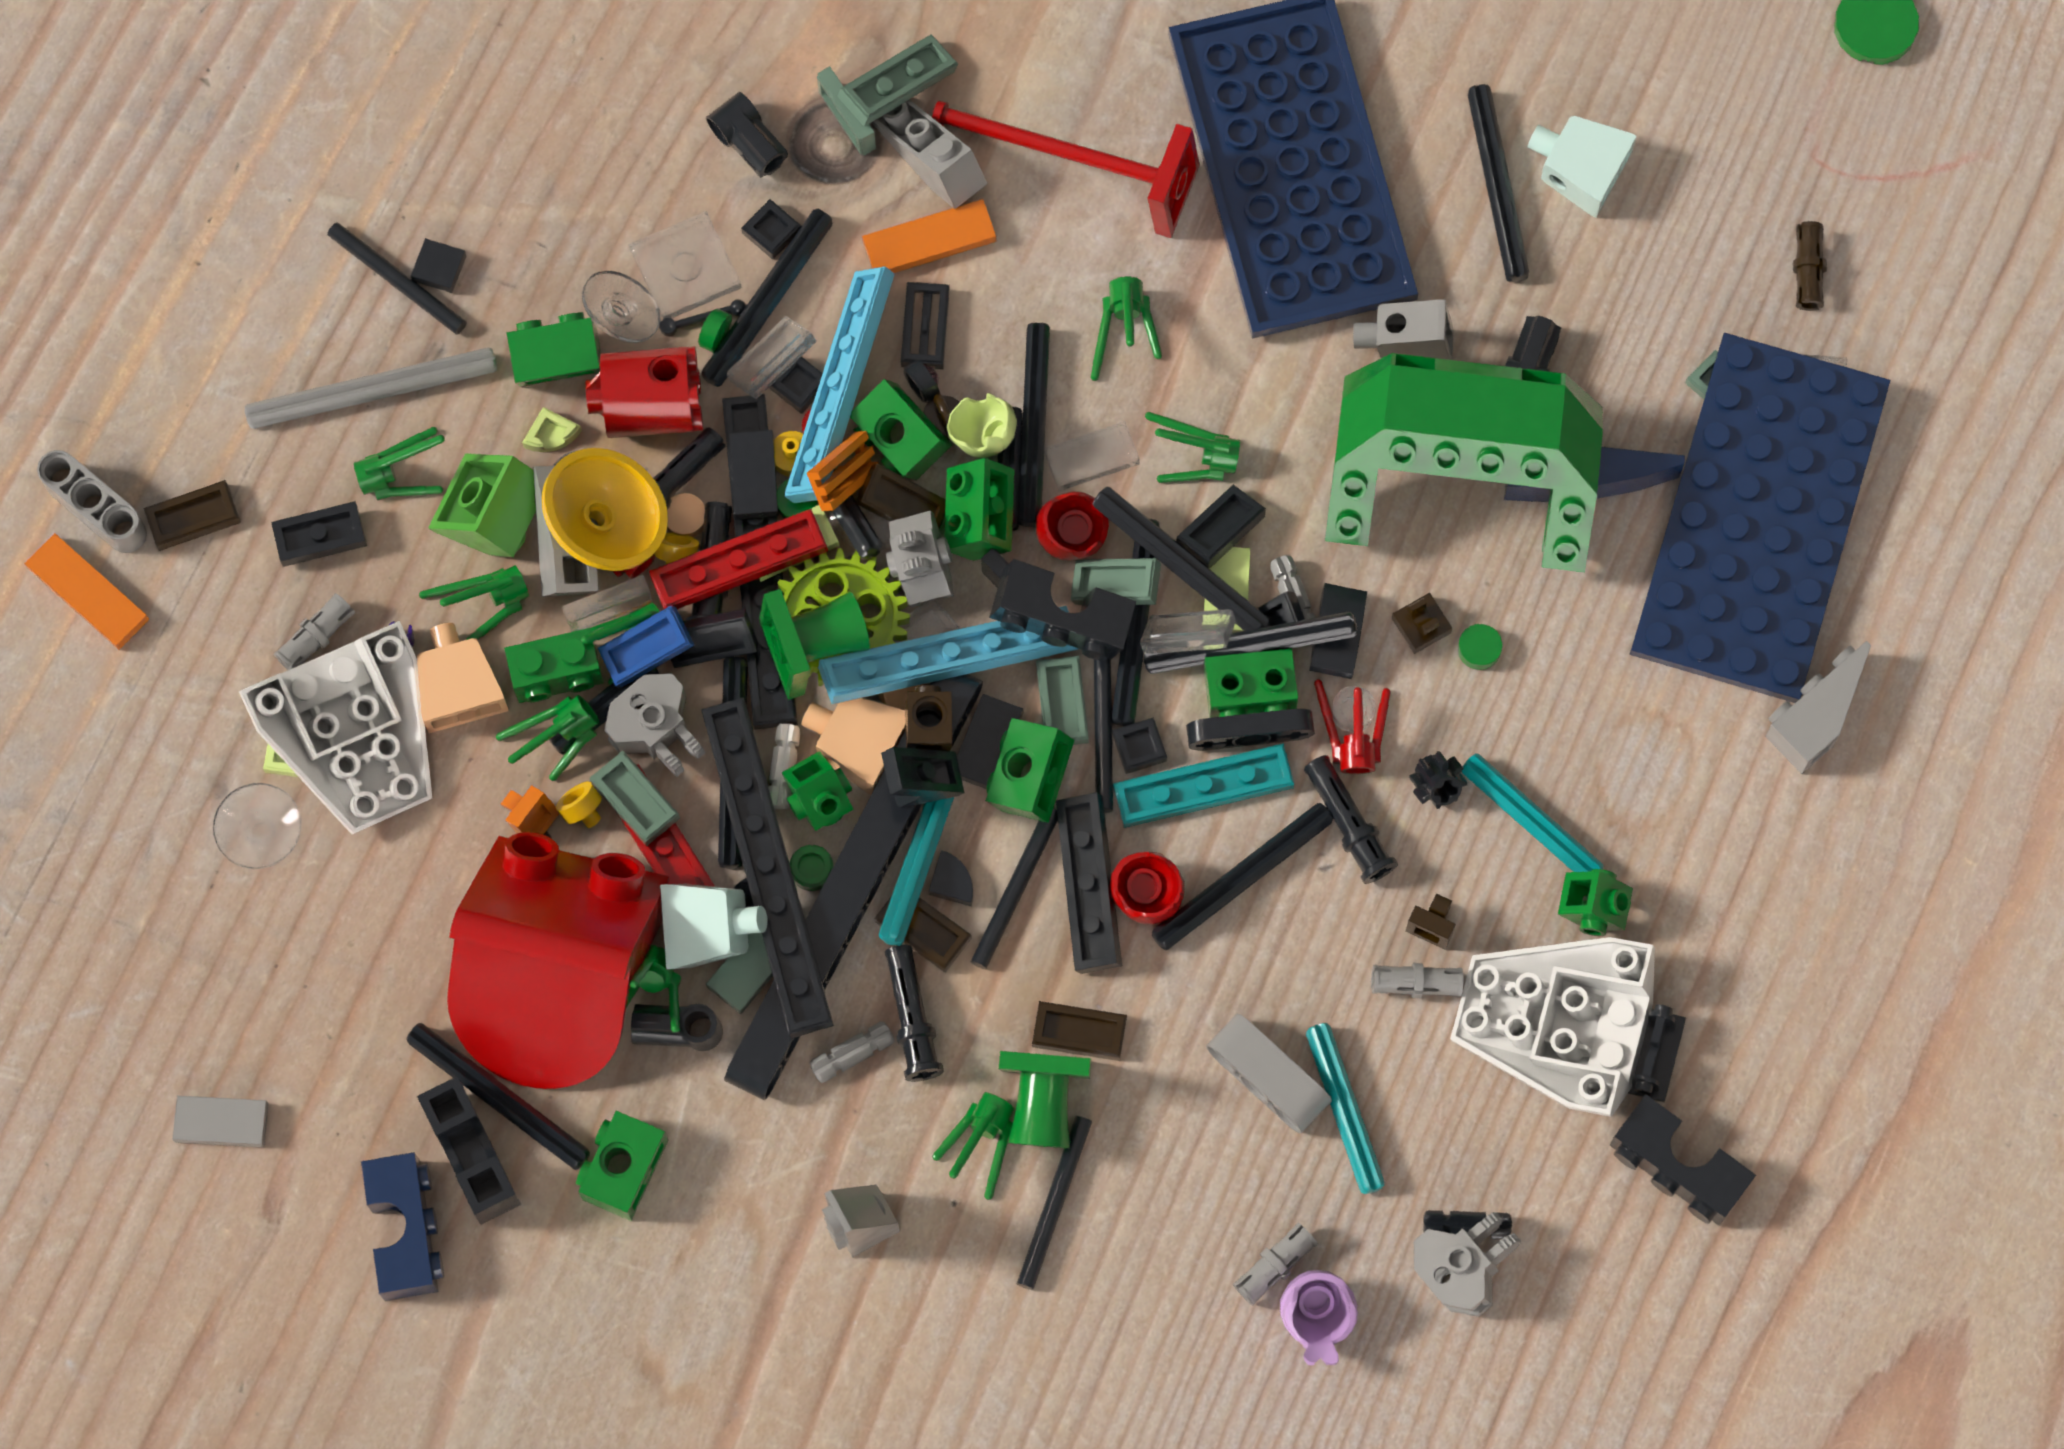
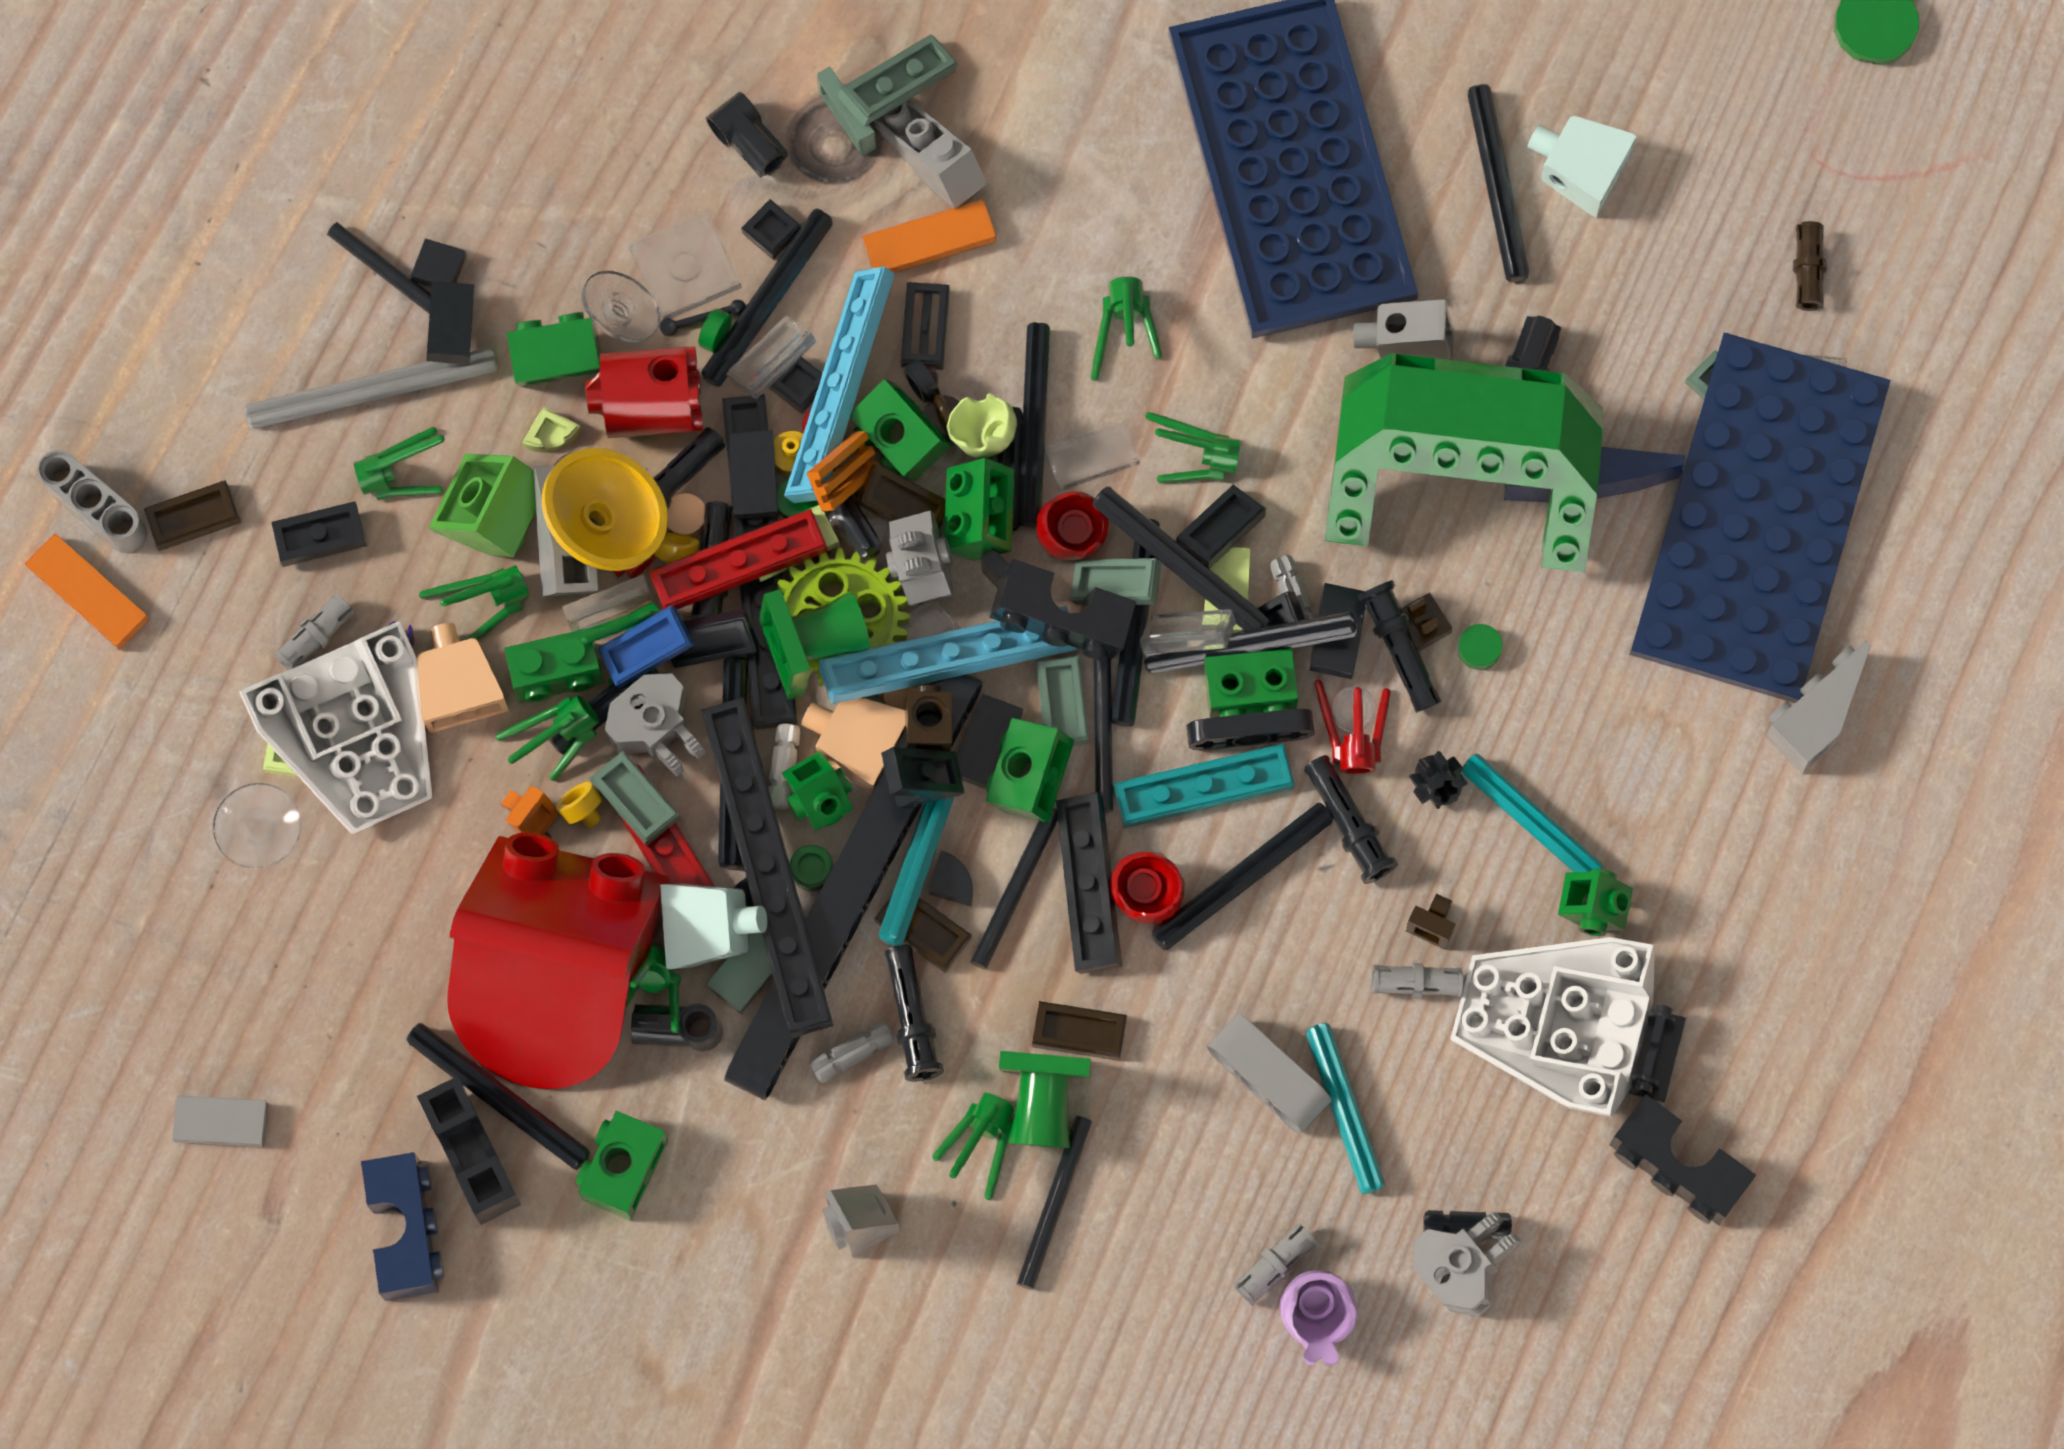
red tile [932,101,1200,238] -> none
black tile [1112,717,1167,774] -> none
none -> black tile [426,281,475,364]
none -> black pin [1357,580,1442,713]

